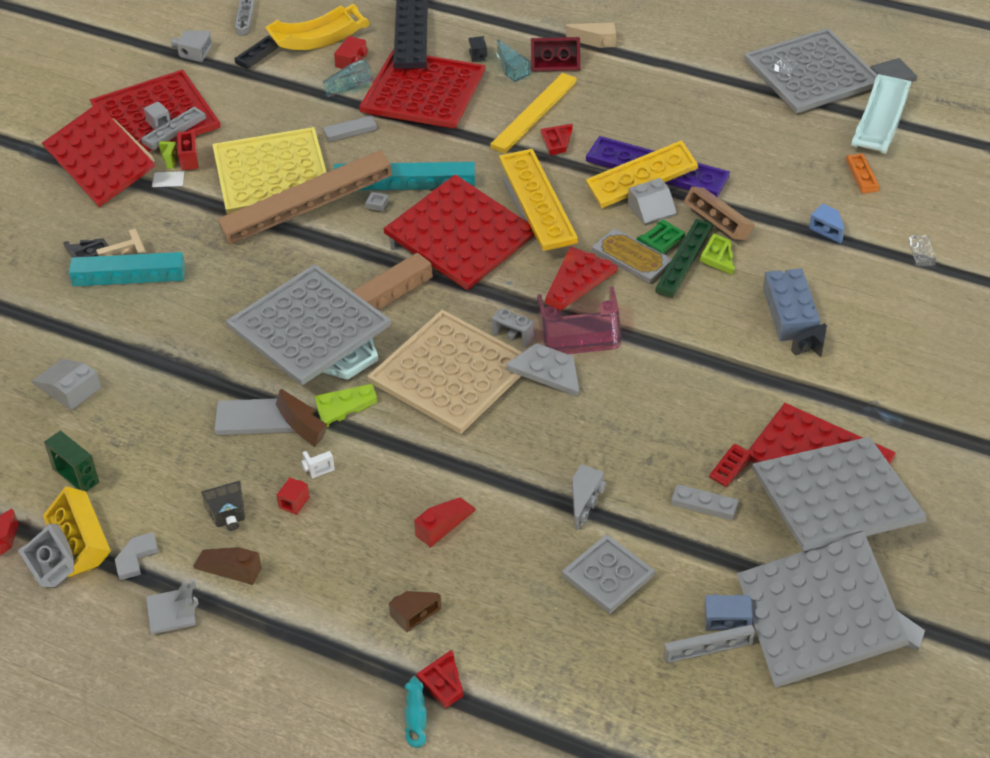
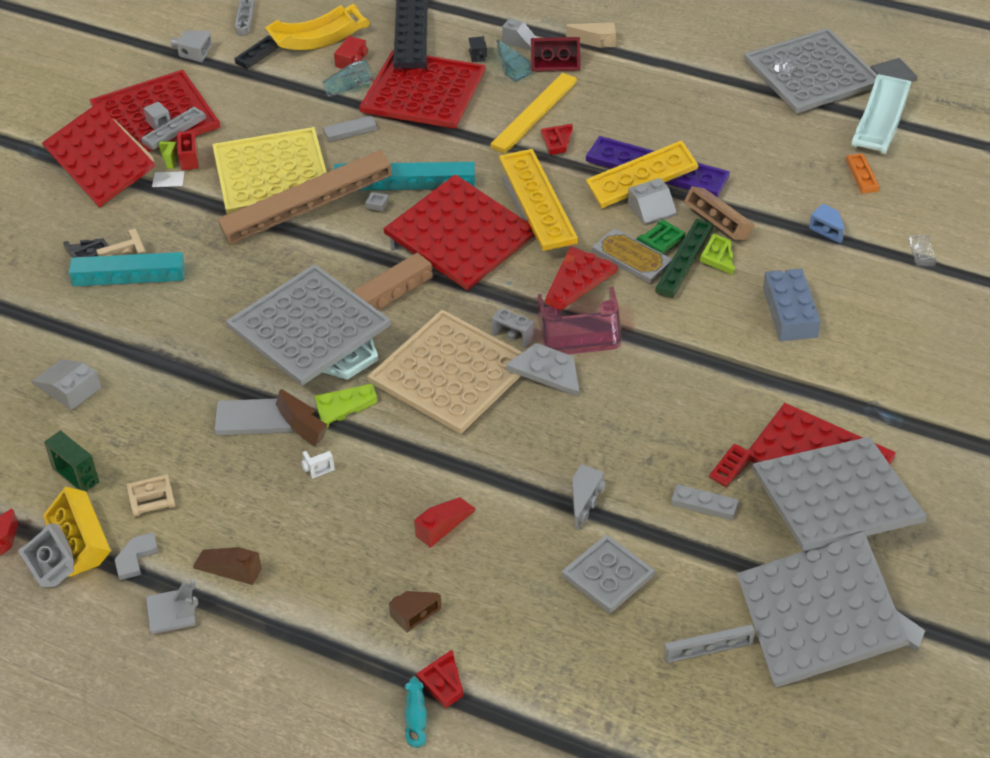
clear smoke torso [201,481,246,531] -> none
red brick [276,477,310,515] -> none
sand blue brick [704,594,753,631] -> none
black slope [791,323,827,357] -> none
none -> tan plate [127,474,176,517]
none -> light grey slope [502,18,537,51]

